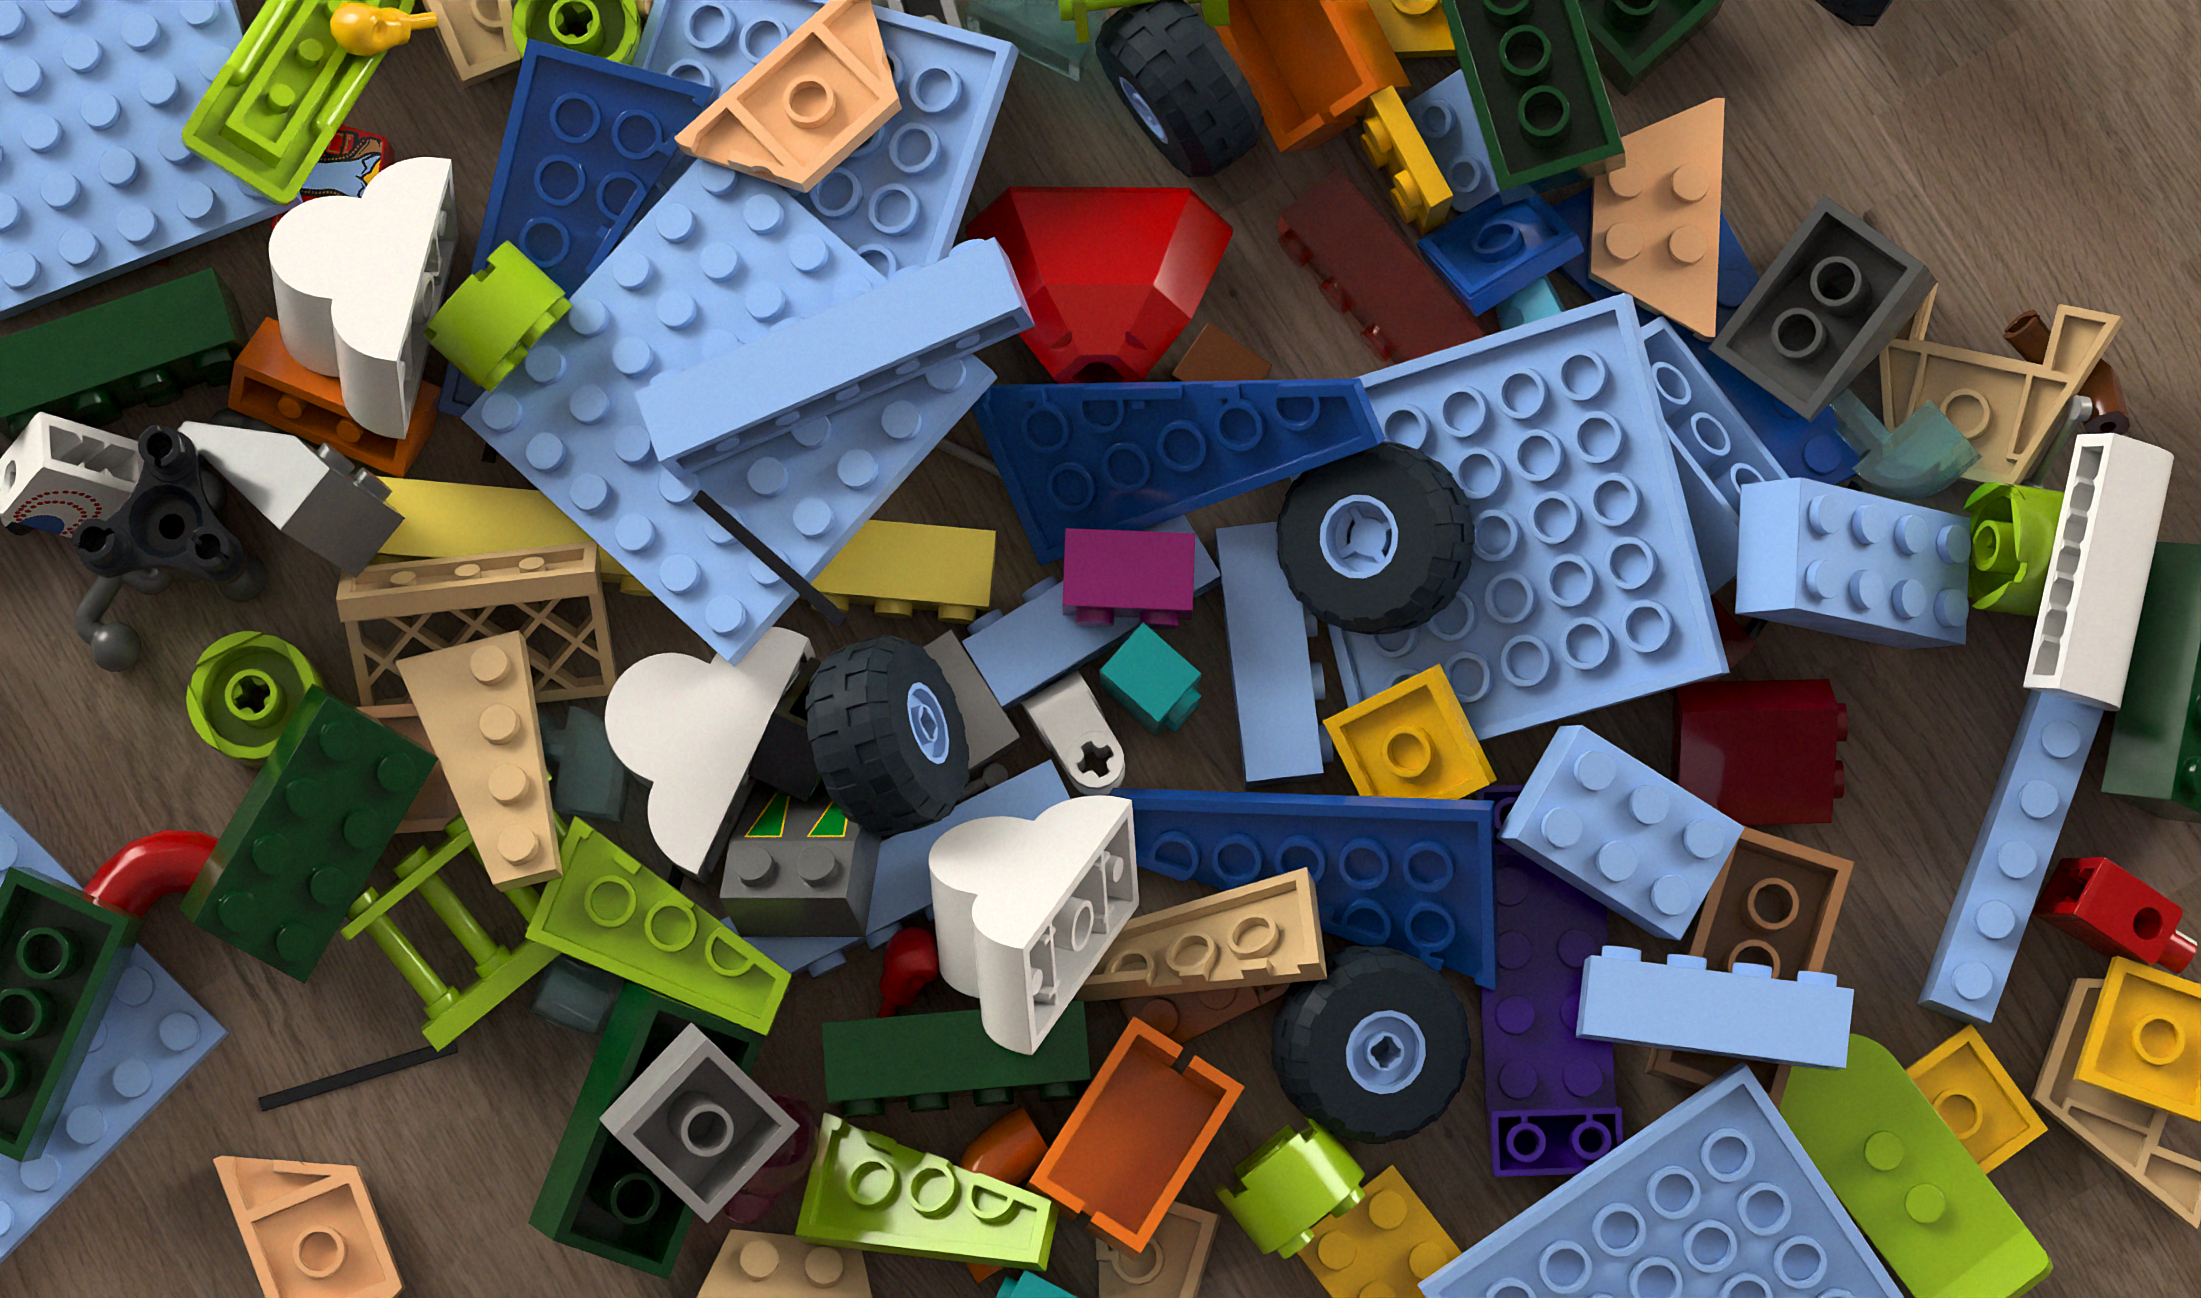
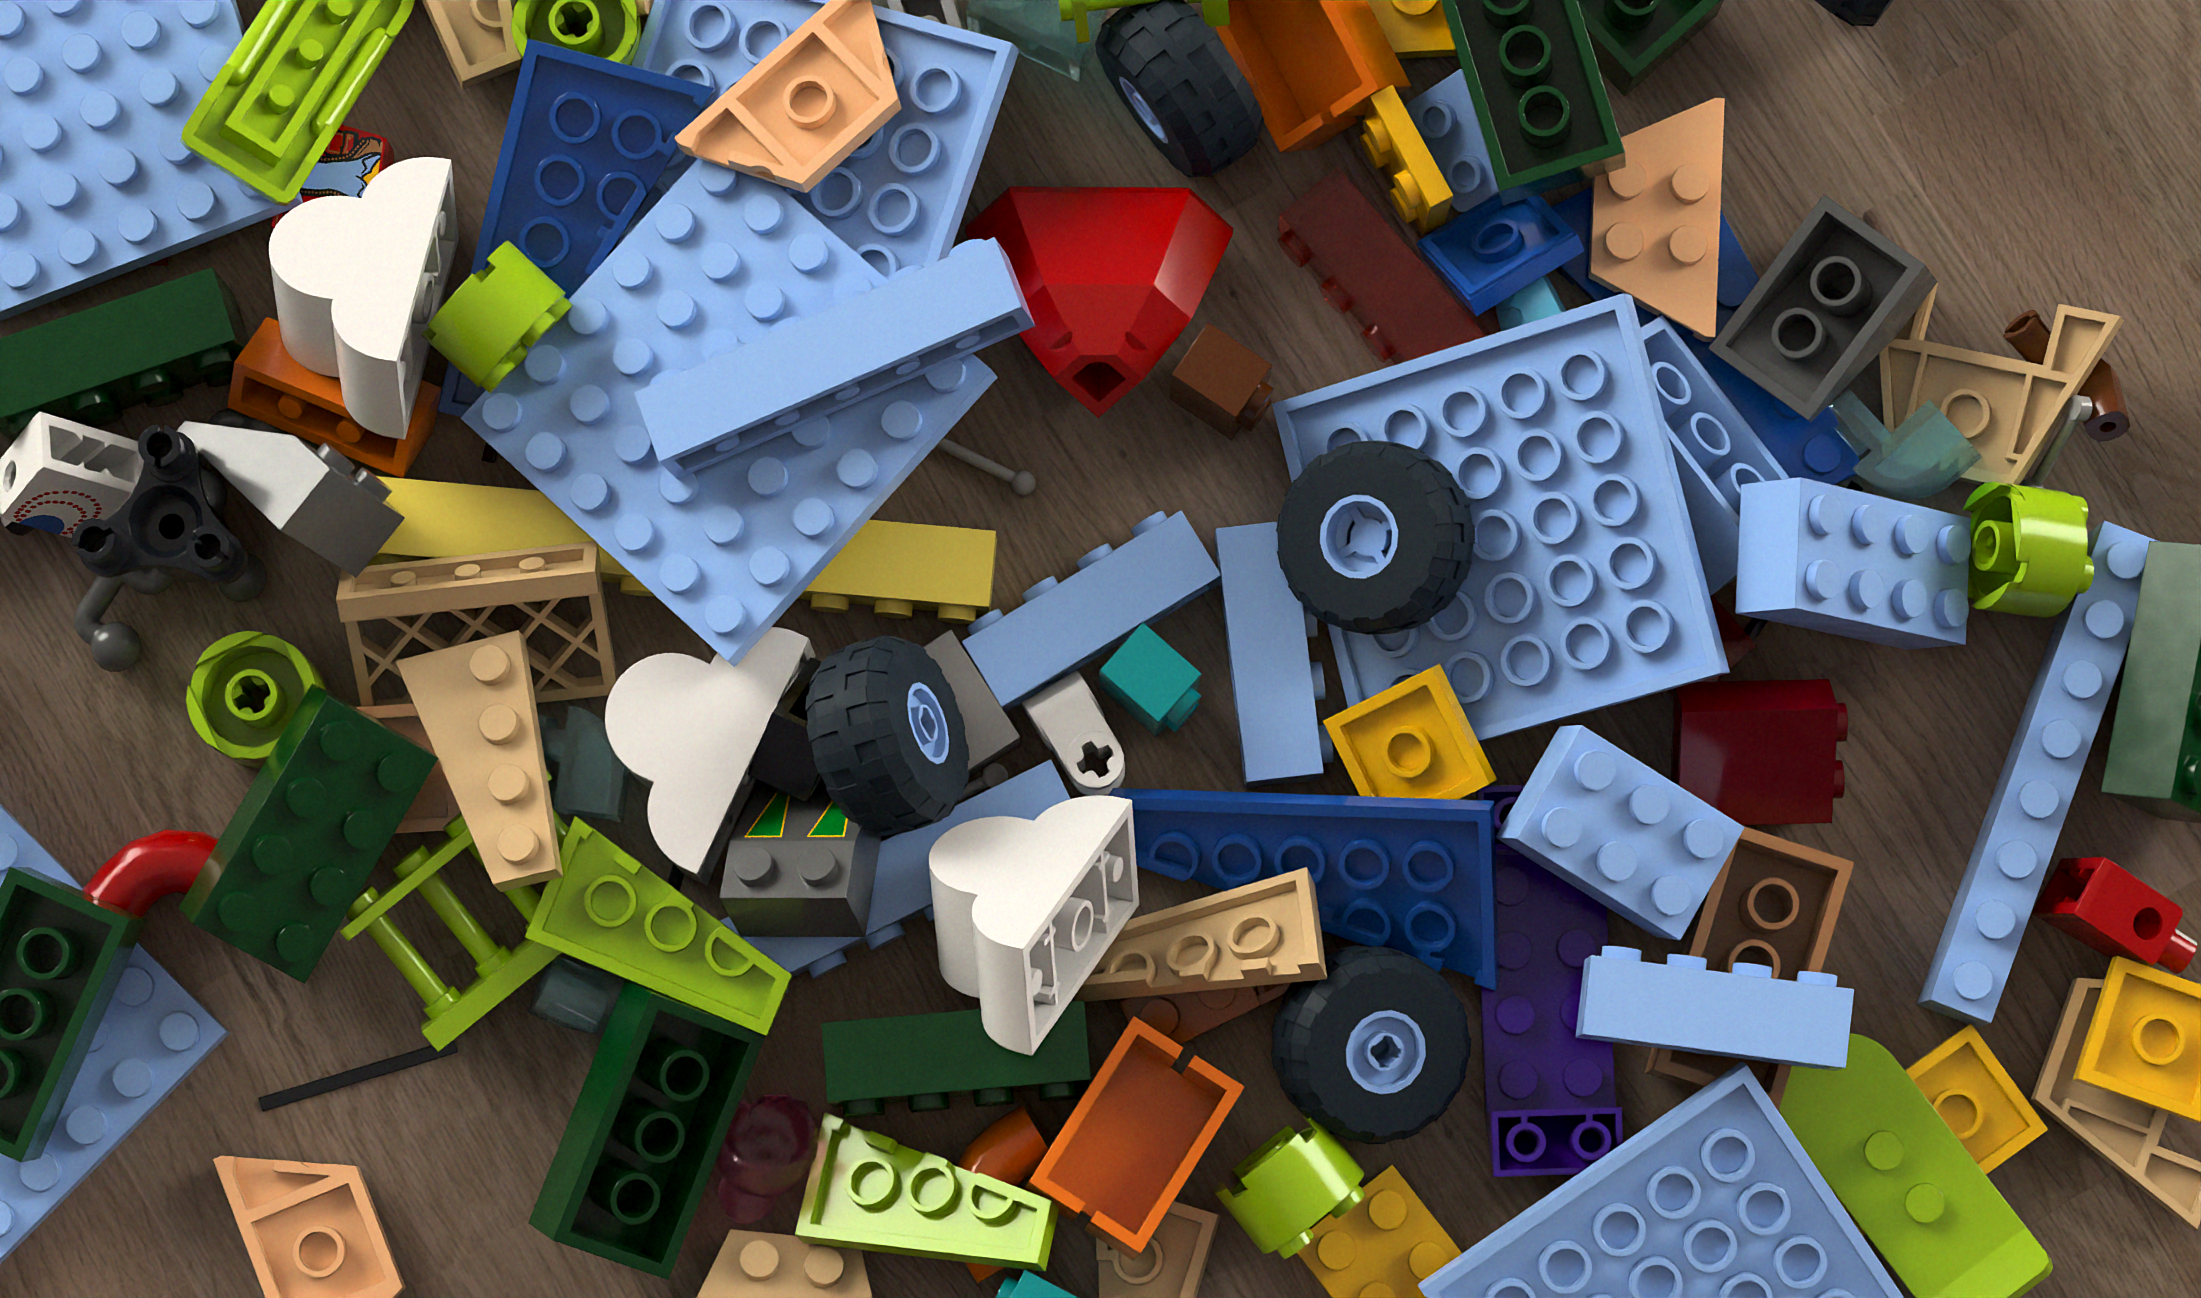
yellow piece [330,1,438,57] -> none
light grey brick [599,1023,800,1223] -> none
black piece [693,490,848,628] -> none
red piece [877,926,940,1018] -> none
blue wing [971,378,1385,566] -> none
magenta brick [1062,528,1195,630] -> none
white brick [2023,433,2174,711] -> none

